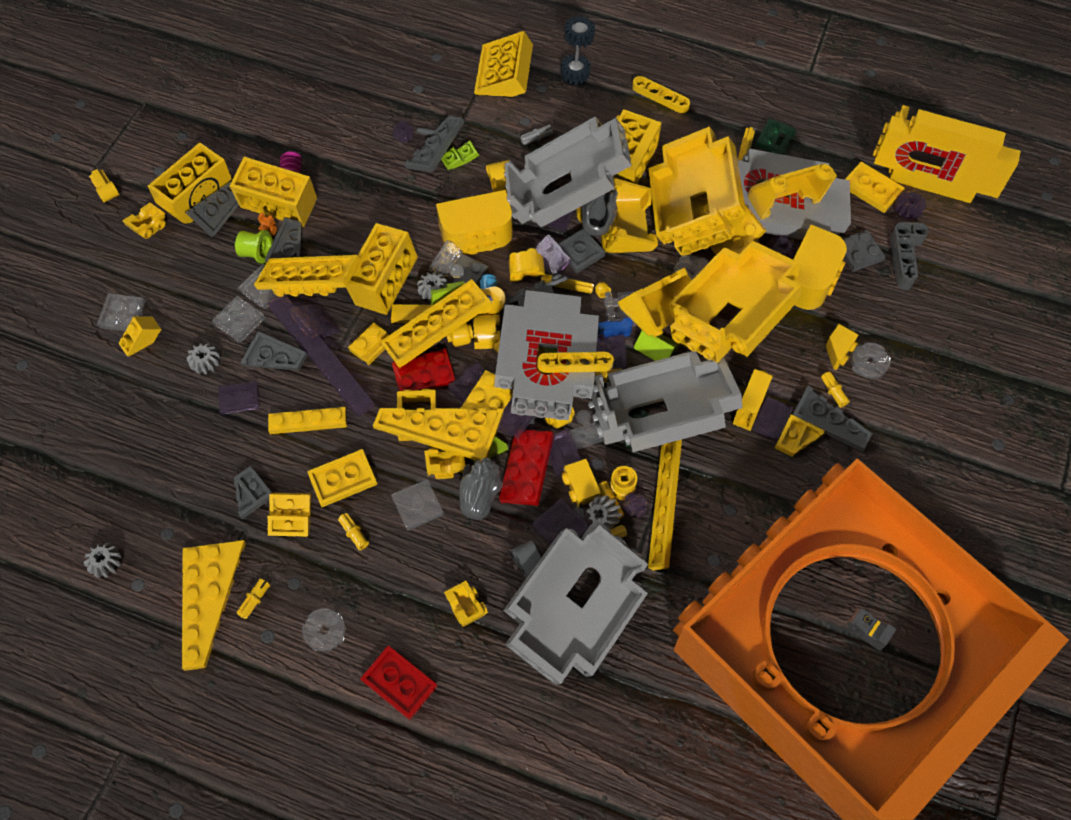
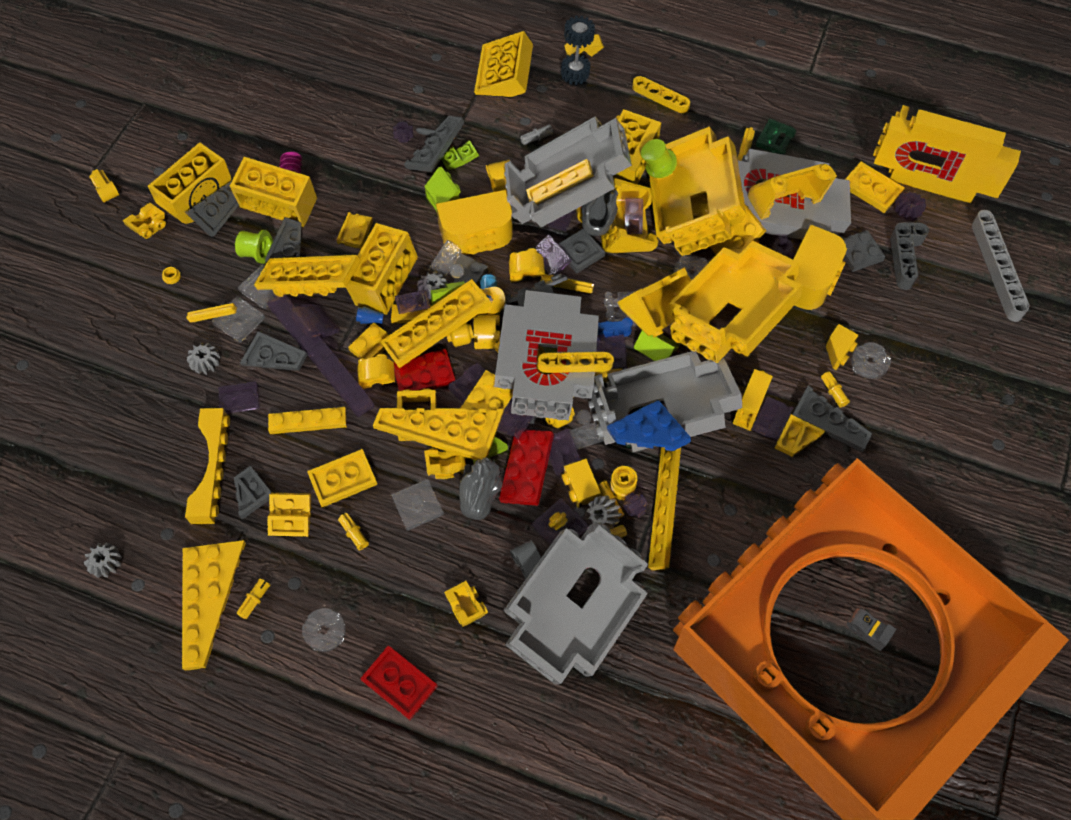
clear plate [97,293,145,331] -> none
yellow slope [119,316,161,356] -> none
orange plate [258,212,277,236] -> none
yellow hinge [595,282,611,298] -> none
none -> yellow plate [162,267,181,284]
none -> yellow arch [185,408,230,524]
none -> yellow axle [186,303,237,323]
none -> yellow plate [336,212,373,249]
none -> blue cone [356,306,384,324]
none -> yellow cylinder [357,354,395,390]
none -> slope [395,290,430,314]
none -> lime slope [425,167,461,212]
none -> yellow tile [526,159,594,205]
none -> yellow plate [548,512,568,530]
none -> yellow slope [564,34,604,57]
none -> blue plate [607,400,691,451]
none -> slope [624,198,643,234]
none -> lime piece [641,139,677,178]
none -> light grey beam [972,210,1029,322]

